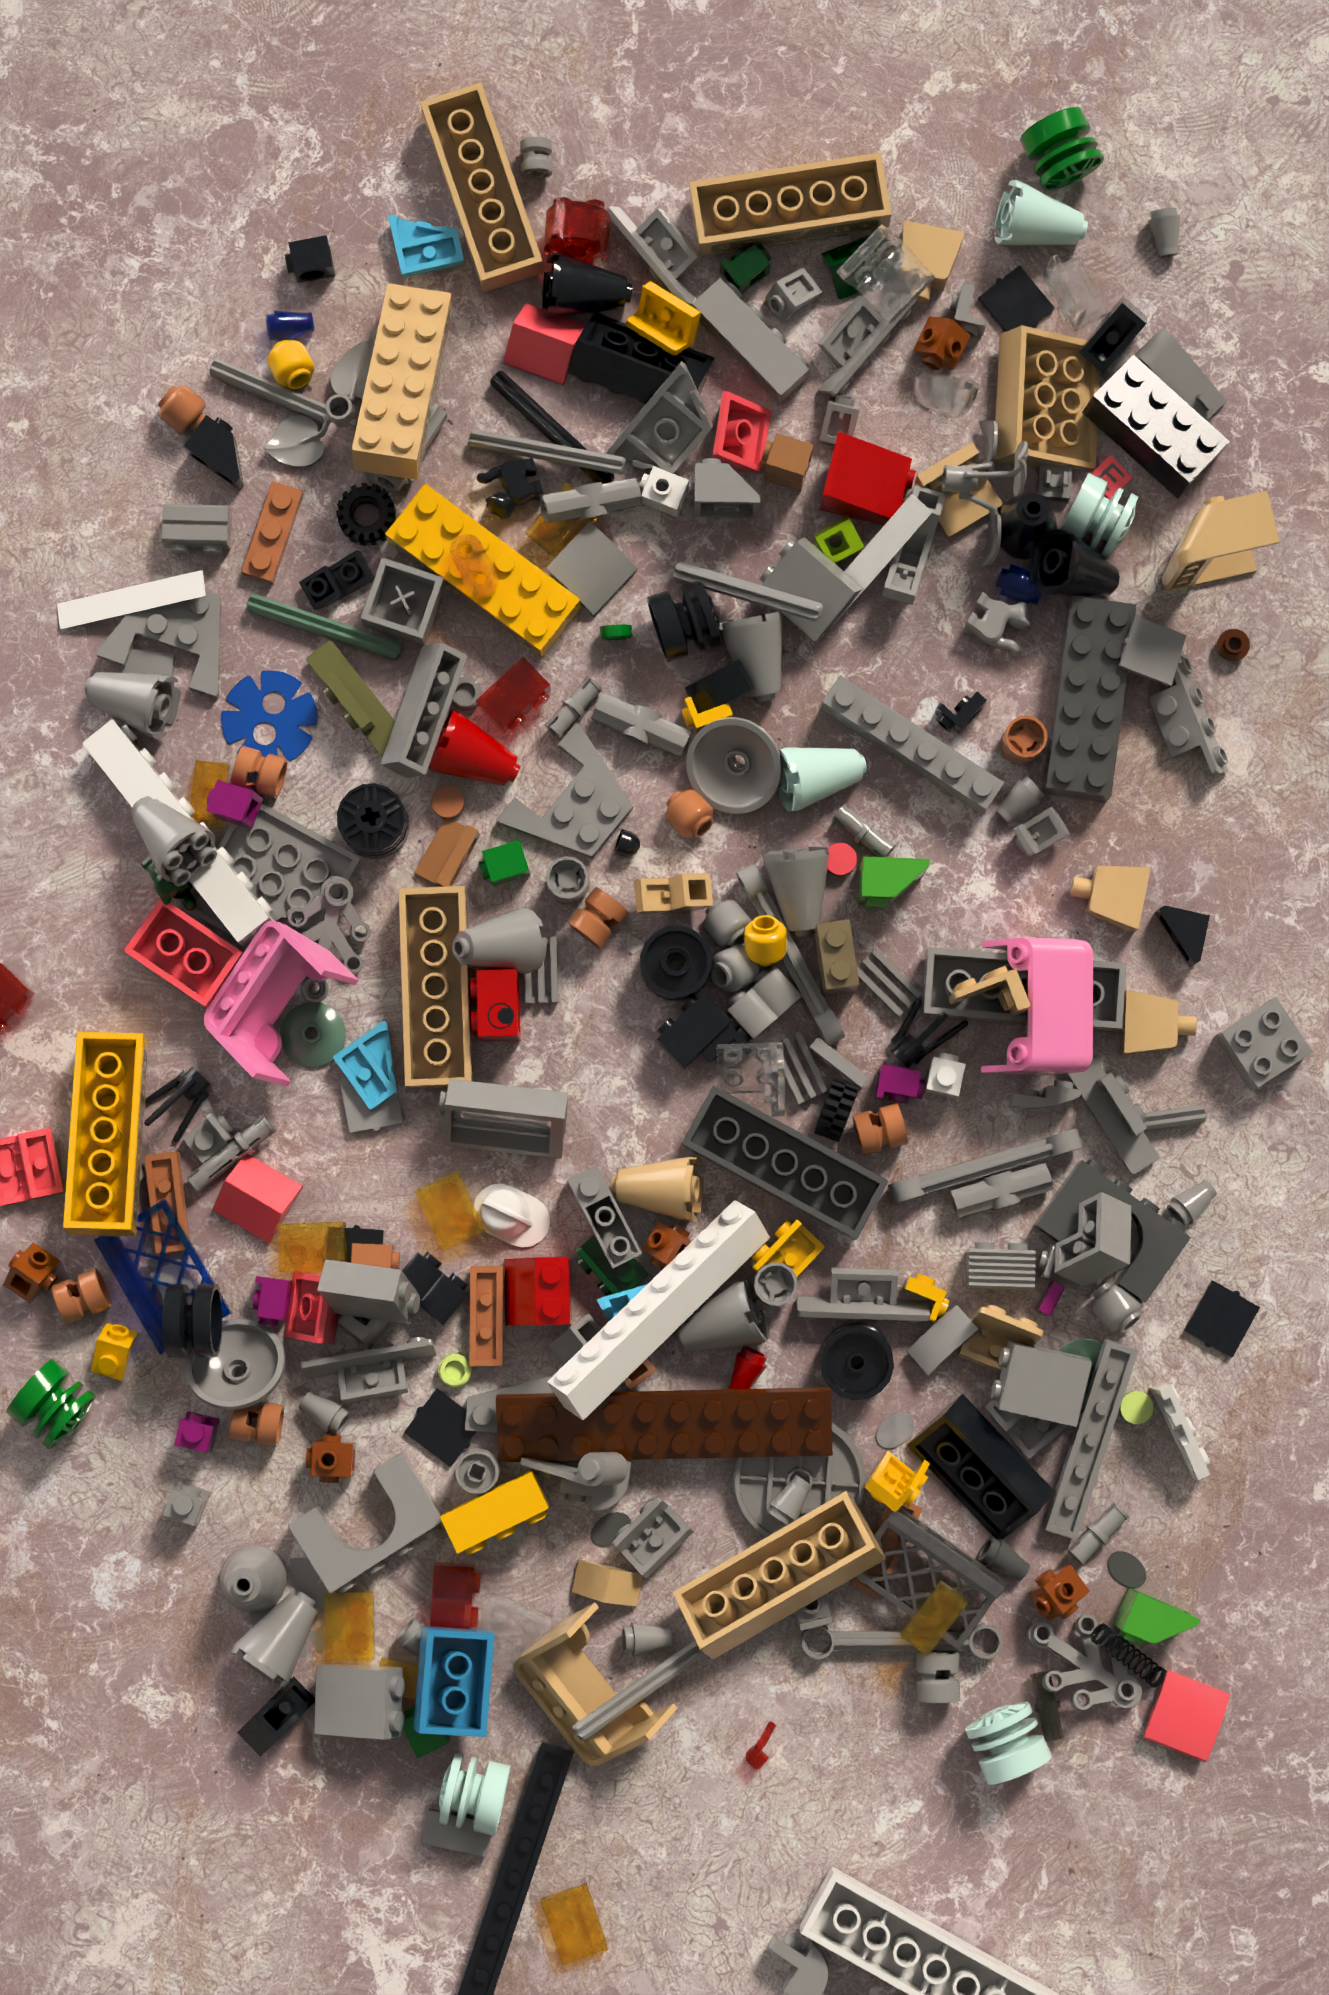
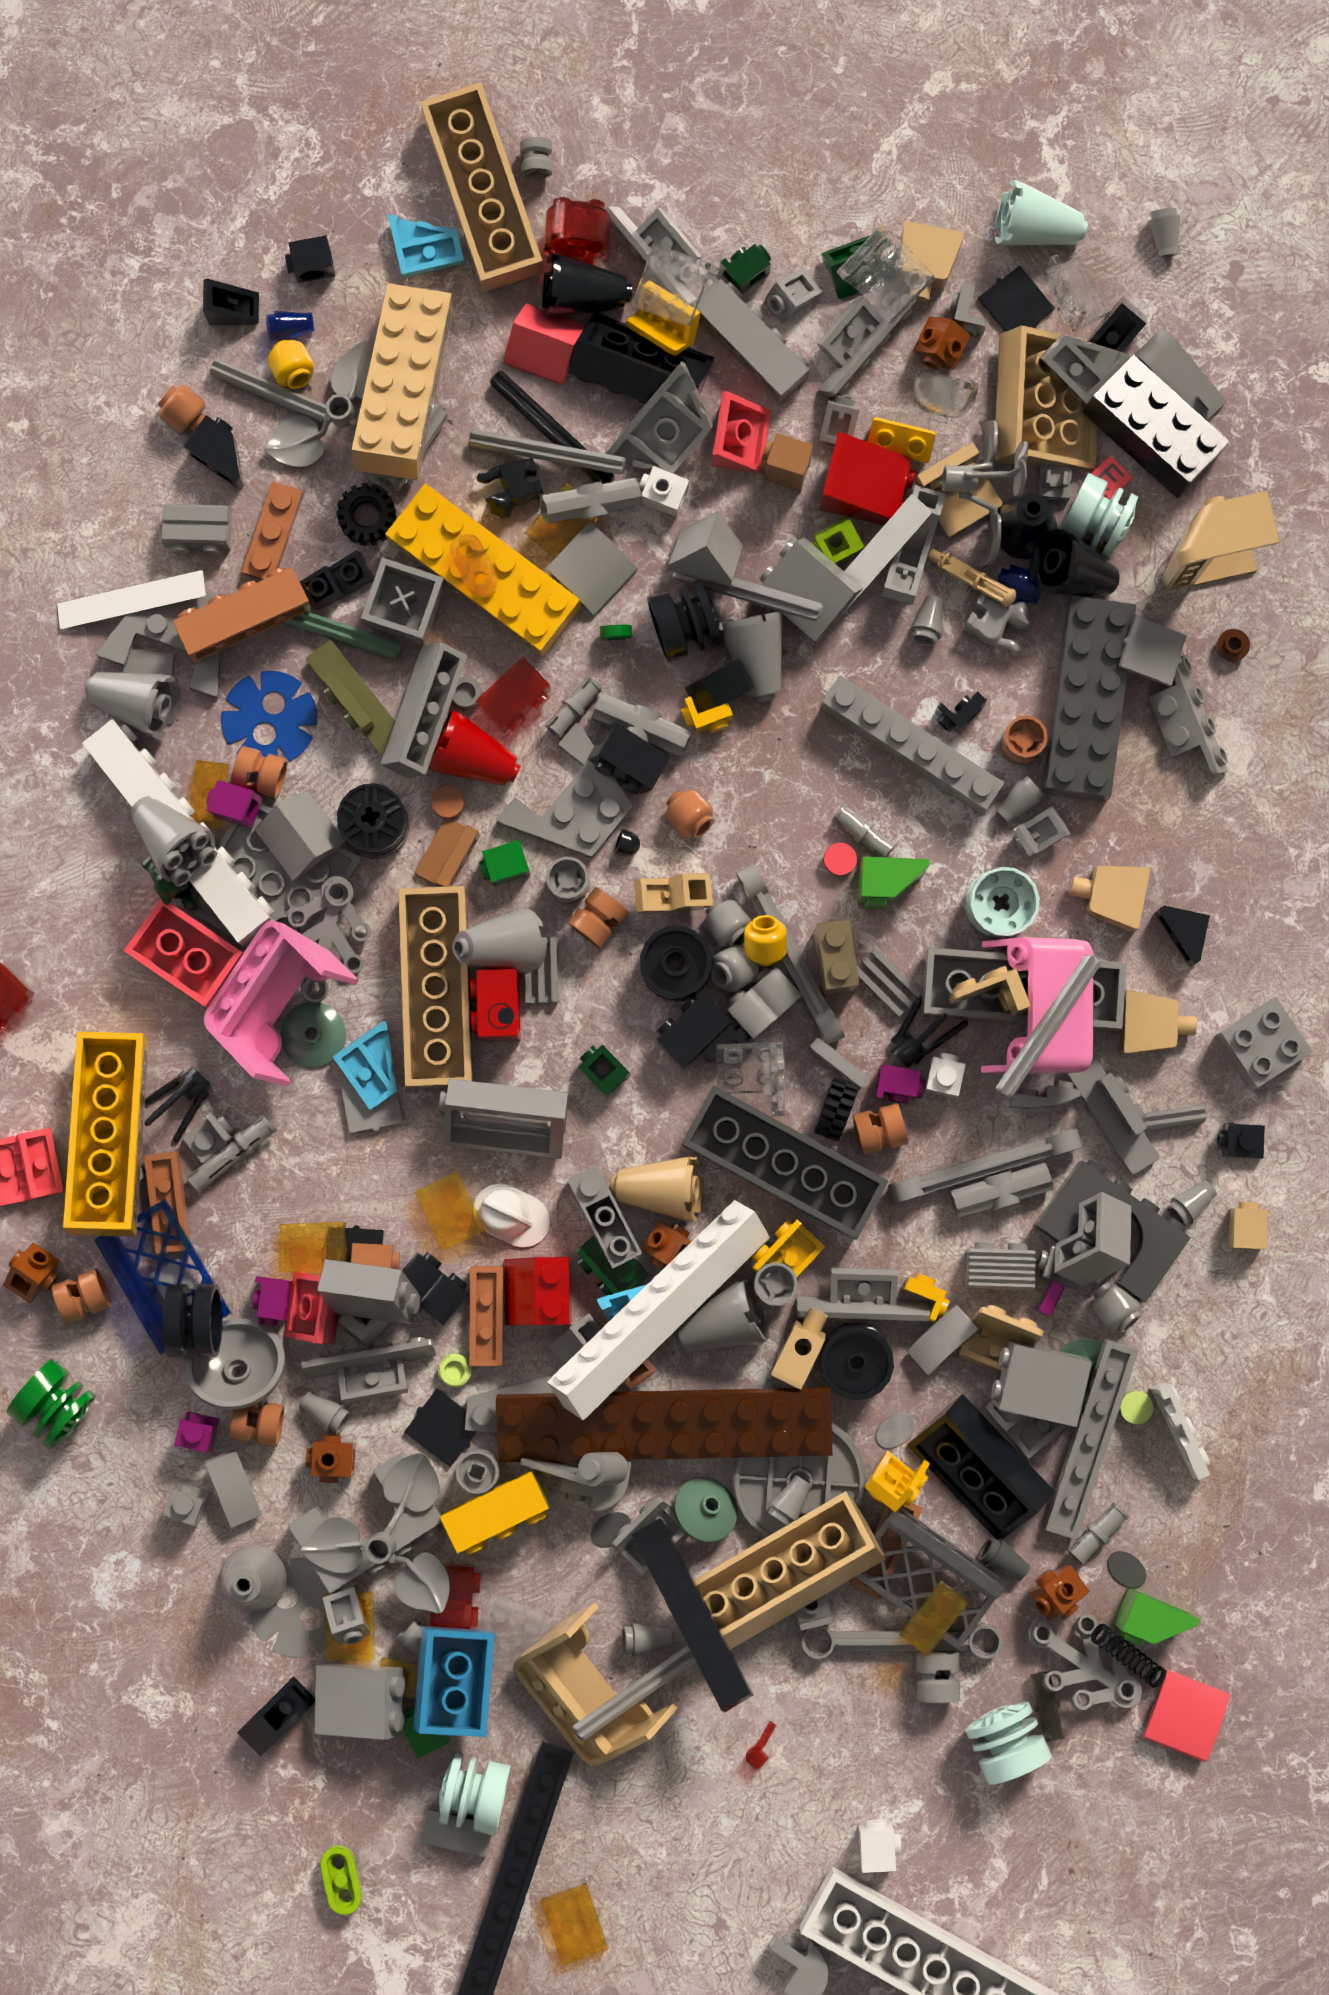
yellow bracket [91,1323,138,1381] -> none
coral slope [212,1154,303,1243] -> none
light grey cone [230,1591,317,1689] -> none
tan slope [572,1559,643,1607] -> none
light grey dish [686,717,782,814] -> none
tan brick [689,152,892,256] -> none
light grey slope [694,458,760,518] -> none
red cone [728,1346,767,1389] -> none
light grey cone [764,846,829,937] -> none
light grey tile [770,1031,828,1105] -> none
light aqua cone [777,747,867,812] -> none
green wheel [1020,107,1104,191] -> none
black piece [1184,1280,1260,1358] -> none
none -> nougat brick [172,567,311,664]
none -> black slope [203,278,259,325]
none -> light grey slope [204,1449,262,1528]
none -> light grey slope [254,790,346,881]
none -> light grey plant [301,1453,450,1614]
none -> lime plate [320,1845,363,1915]
none -> light grey bracket [323,1587,371,1645]
none -> dark green brick [579,1044,630,1097]
none -> black brick [587,722,670,794]
none -> clear bracket [632,244,723,326]
none -> black tile [632,1518,754,1713]
none -> light grey slope [668,511,743,586]
none -> sand green dish [674,1477,737,1543]
none -> tan torso [771,1307,828,1390]
none -> white brick [858,1819,901,1873]
none -> yellow bracket [867,417,936,463]
none -> light grey cone [910,595,944,646]
none -> tan piece [927,548,1016,607]
none -> light aqua wheel [964,867,1040,938]
none -> light grey axle [996,954,1101,1098]
none -> light grey wing [1040,334,1130,404]
none -> black bracket [1217,1123,1265,1159]
none -> tan brick [1228,1202,1268,1250]

